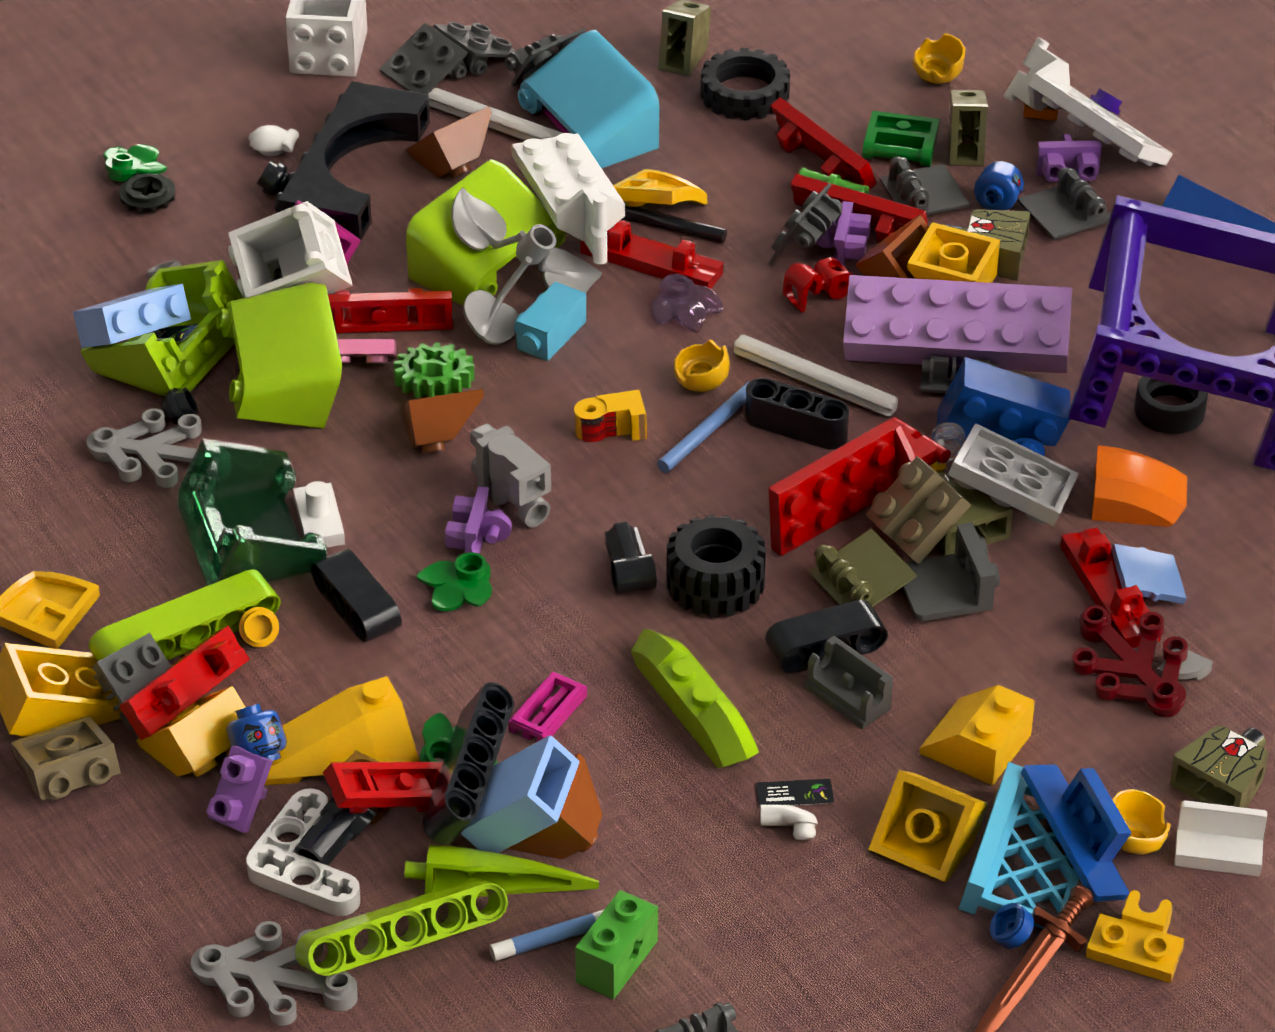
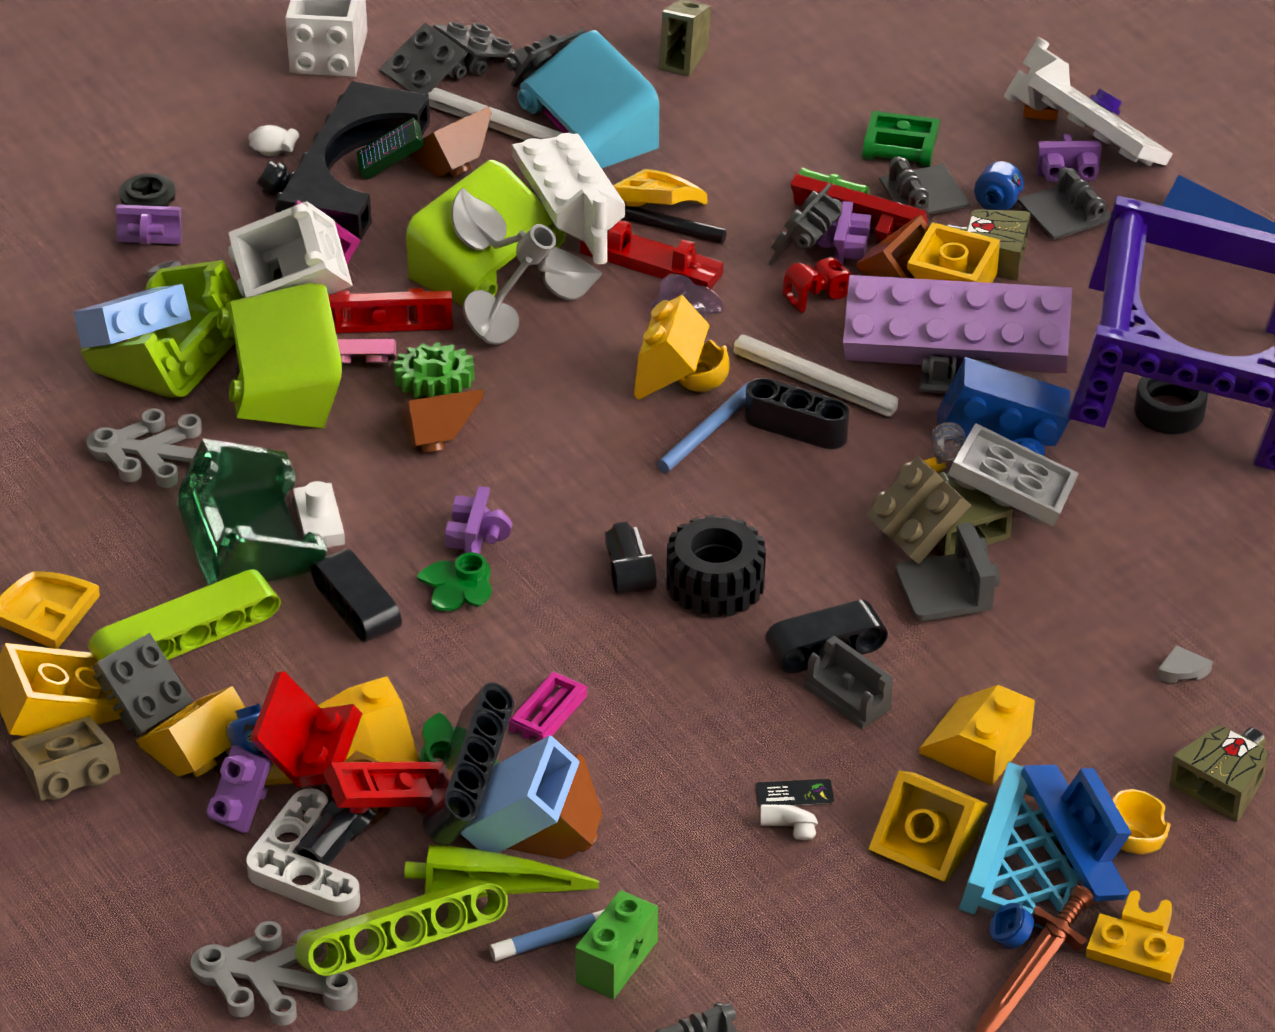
green plate [103,144,167,182] -> none
red hinge [119,625,250,740] -> none
black sticker [146,324,198,342] -> none
black plate [160,387,198,424] -> none
yellow plate [238,607,279,647] -> none
light grey hips [470,423,551,527] -> none
medium azure brick [514,281,586,361] -> none
yellow leg [574,390,647,442] -> none
lime brick [631,629,759,768] -> none
black tyre [700,48,790,121] -> none
red hinge [768,417,951,556] -> none
red hinge [770,97,877,190] -> none
olive hinge [808,528,917,607] -> none
yellow hair [913,33,965,84] -> none
olive torso [948,90,988,166] -> none
red hinge [1060,527,1161,648] -> none
dark red plant [1072,605,1188,717] -> none
orange slope [1091,445,1187,527] -> none
medium blue piece [1111,544,1187,604] -> none
white panel [1174,800,1267,877] -> none
none -> medium lavender hips [116,205,182,245]
none -> red bracket [251,671,362,787]
none -> dark green tile [356,118,424,180]
none -> yellow slope [634,295,709,400]

